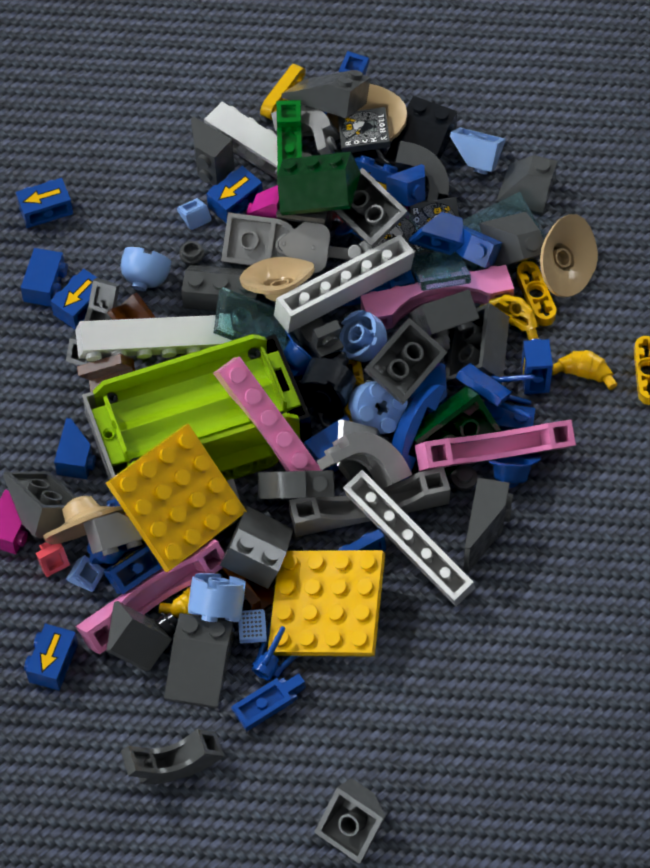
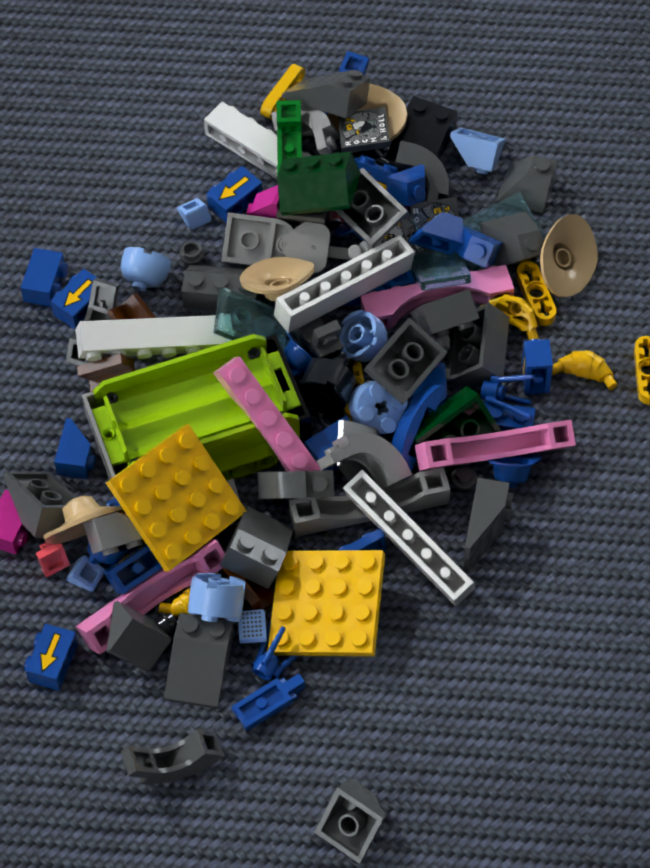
blue brick [16,178,73,228] -> none
dark grey slope [191,117,235,185] -> none
blue tile [456,363,511,406] -> none

